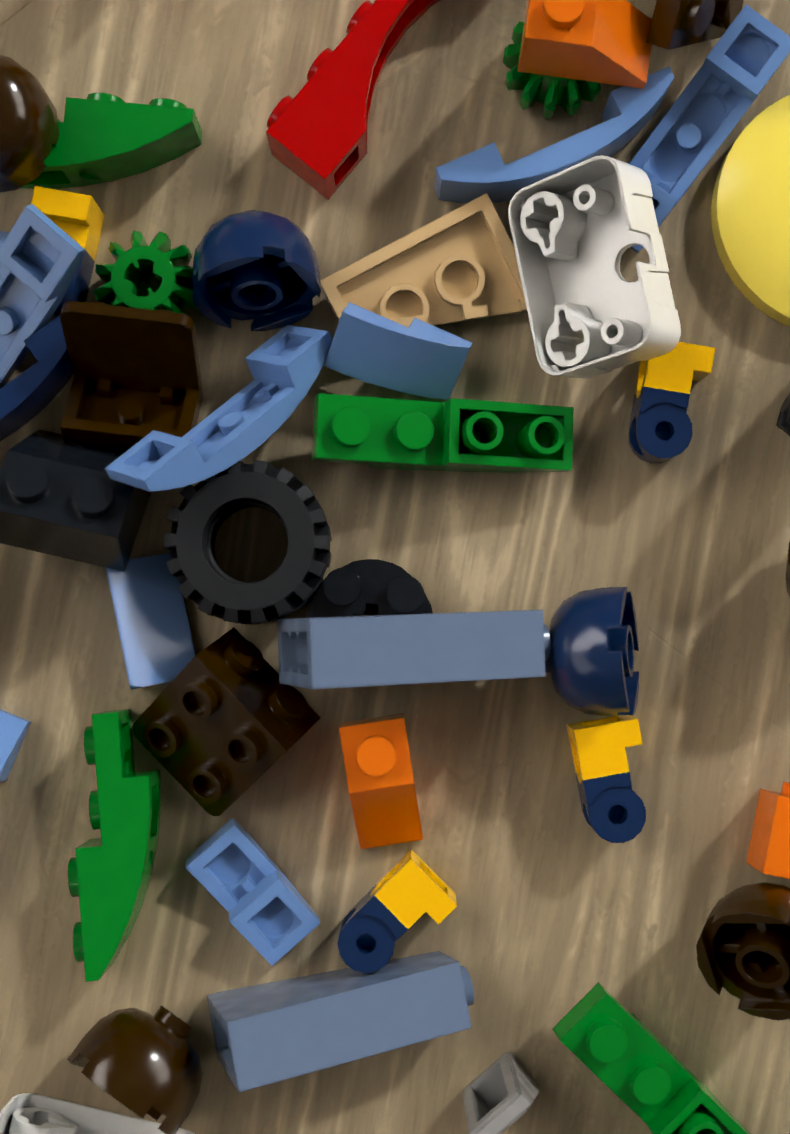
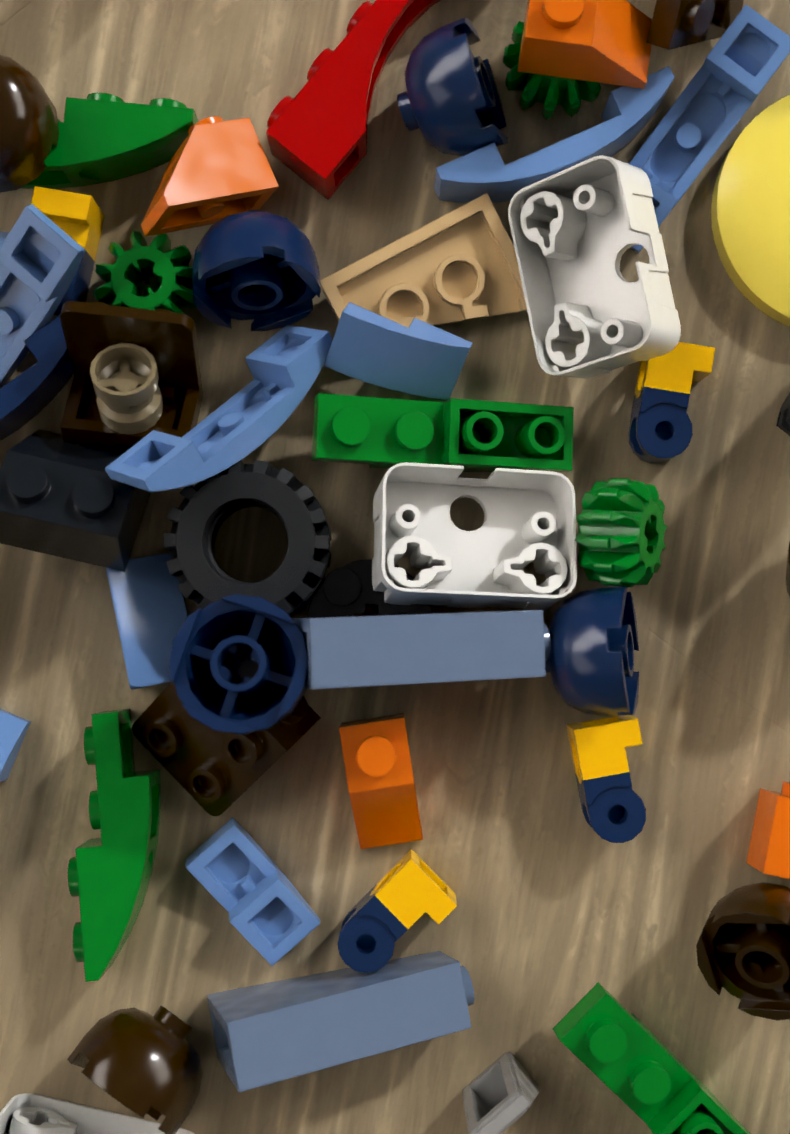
none -> dark tan wheel [90,343,163,434]
none -> orange slope [141,116,279,237]
none -> dark blue cylinder [168,594,308,735]
none -> white axle [372,462,577,610]
none -> dark blue cylinder [397,17,508,156]
none -> green gear [574,478,668,587]

